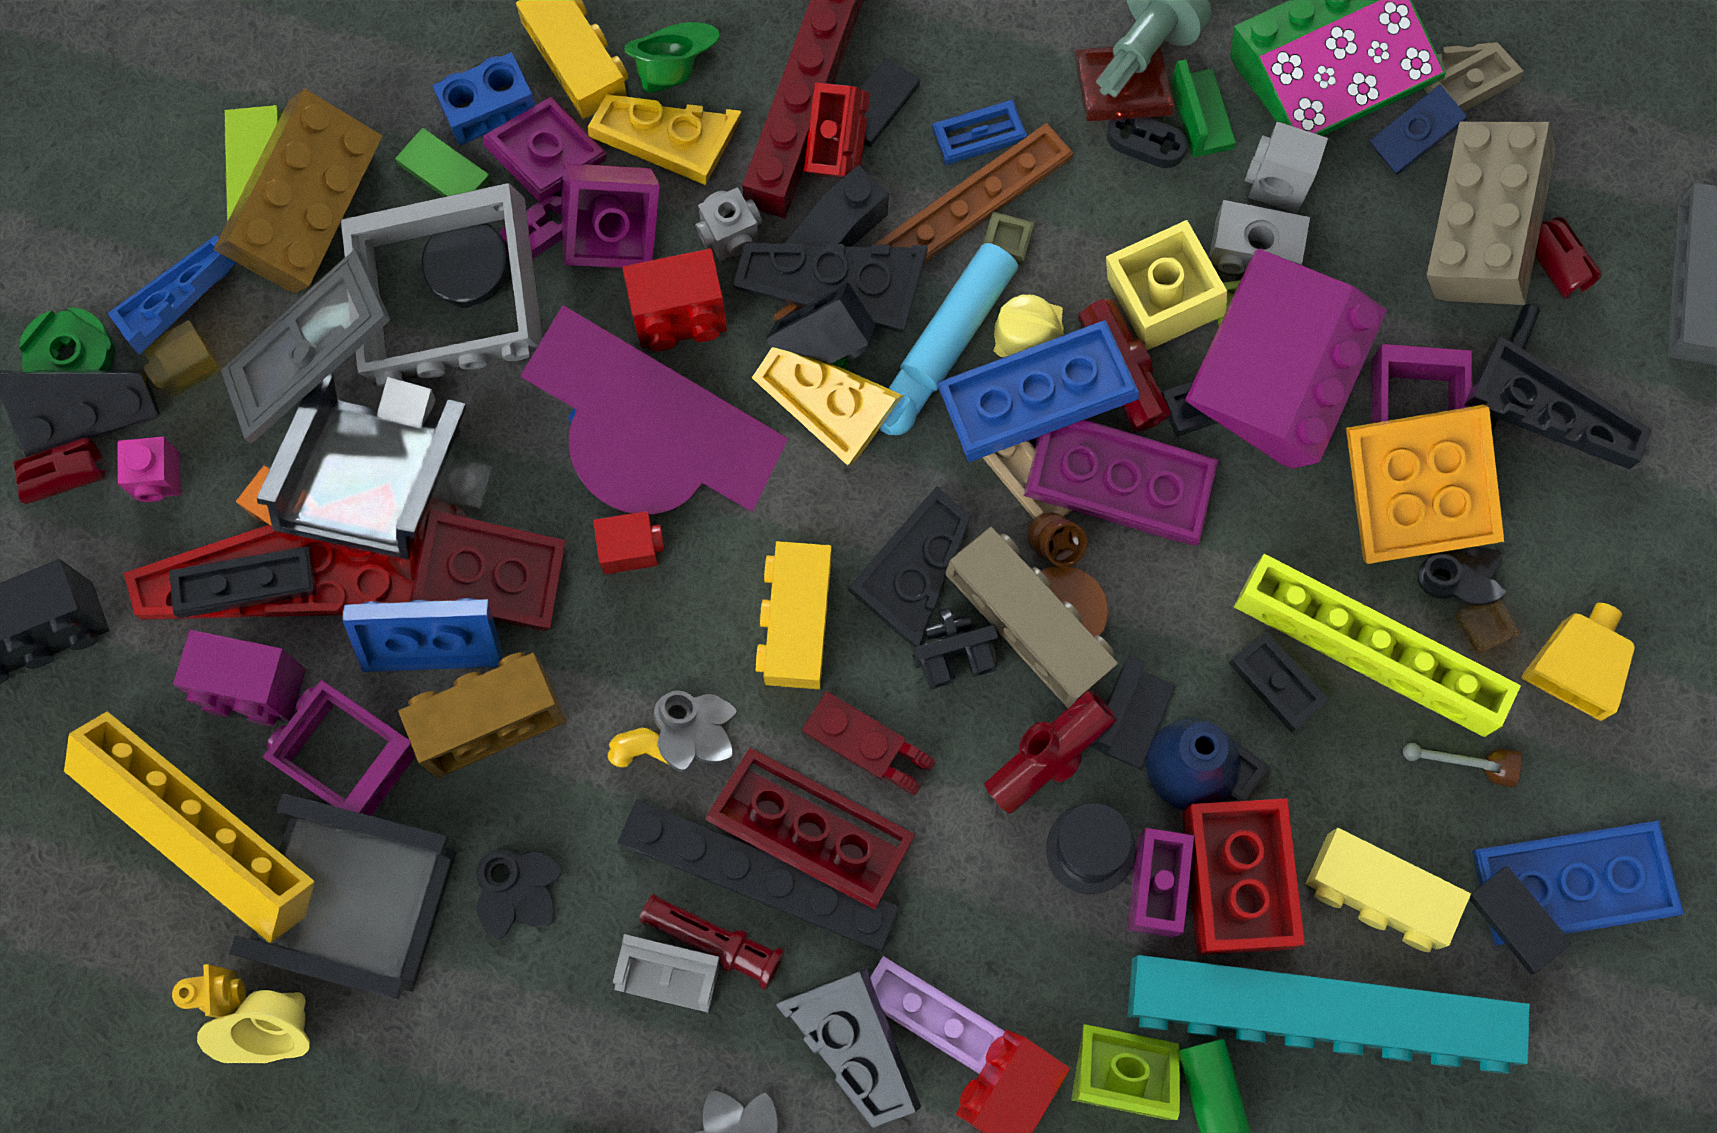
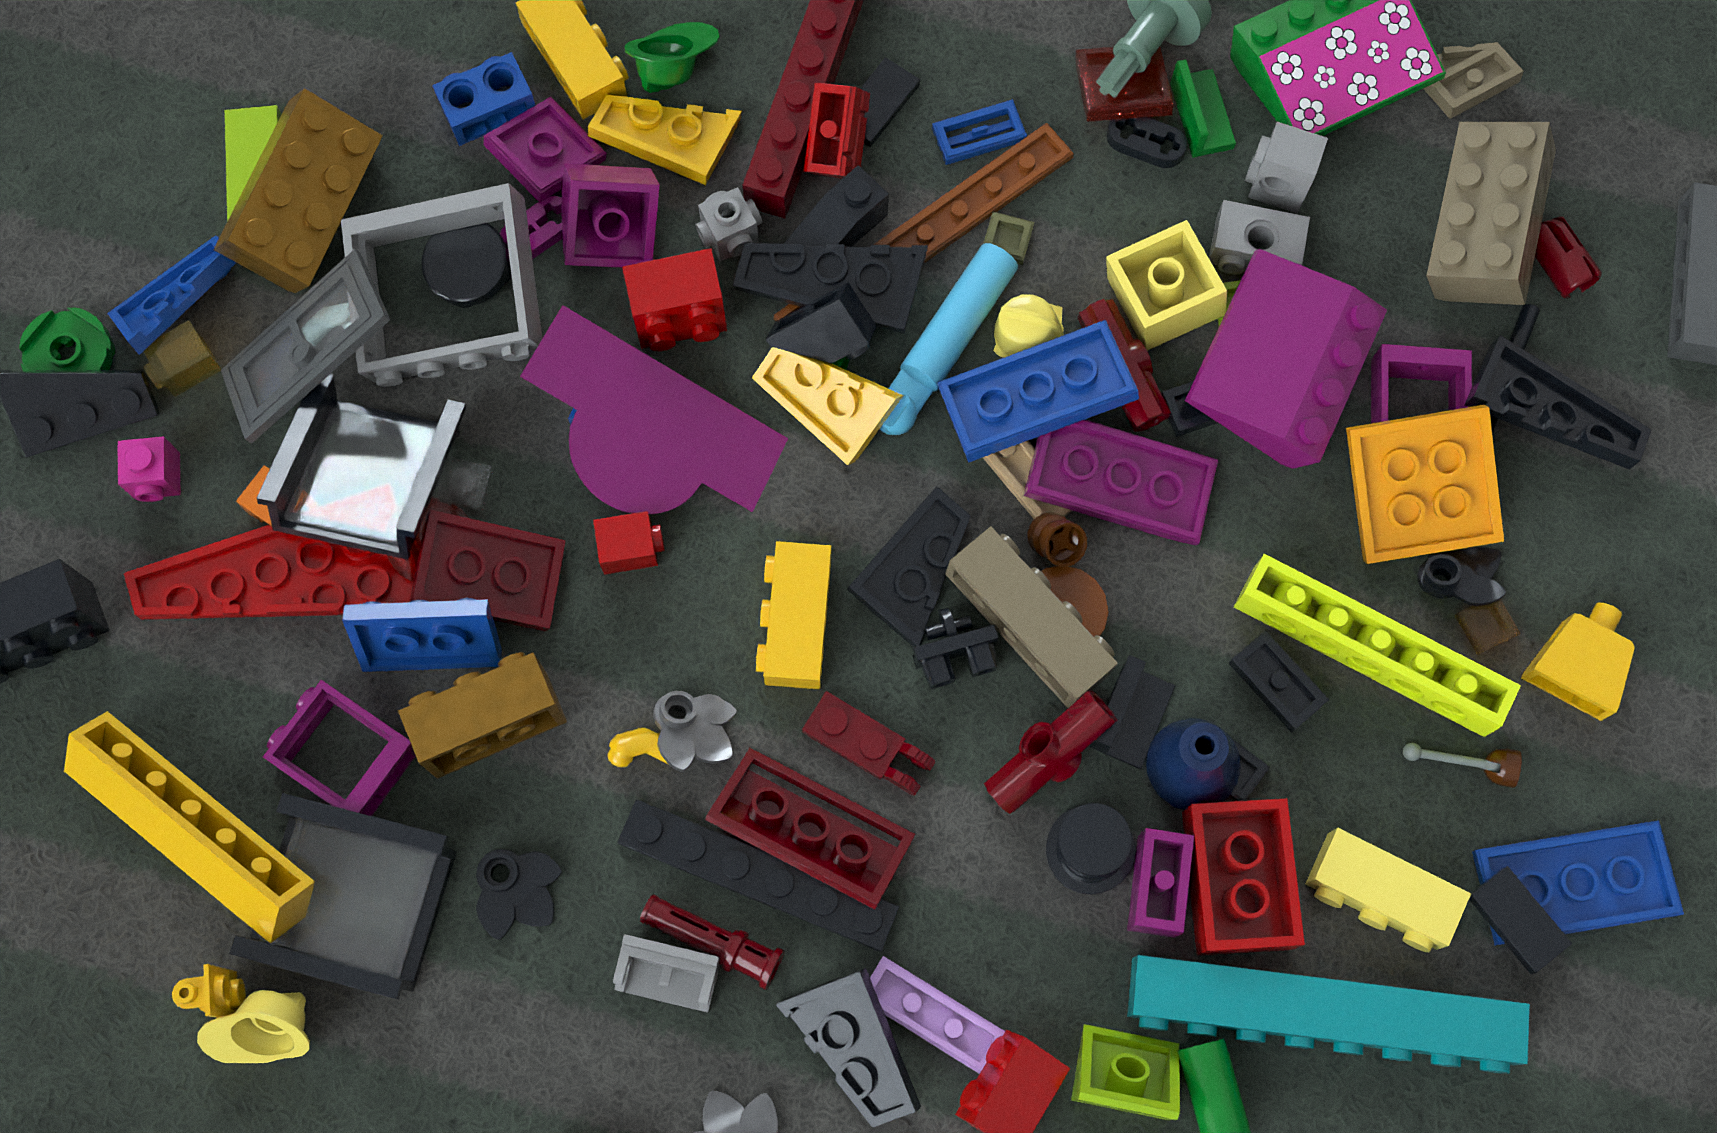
dark red arm [13,438,106,504] -> none
black tile [169,546,317,618] -> none
magenta brick [173,630,306,727] -> none
white slope [377,377,436,428] -> none
bright green tile [395,128,491,197] -> none
dark blue plate [1369,85,1468,175] -> none

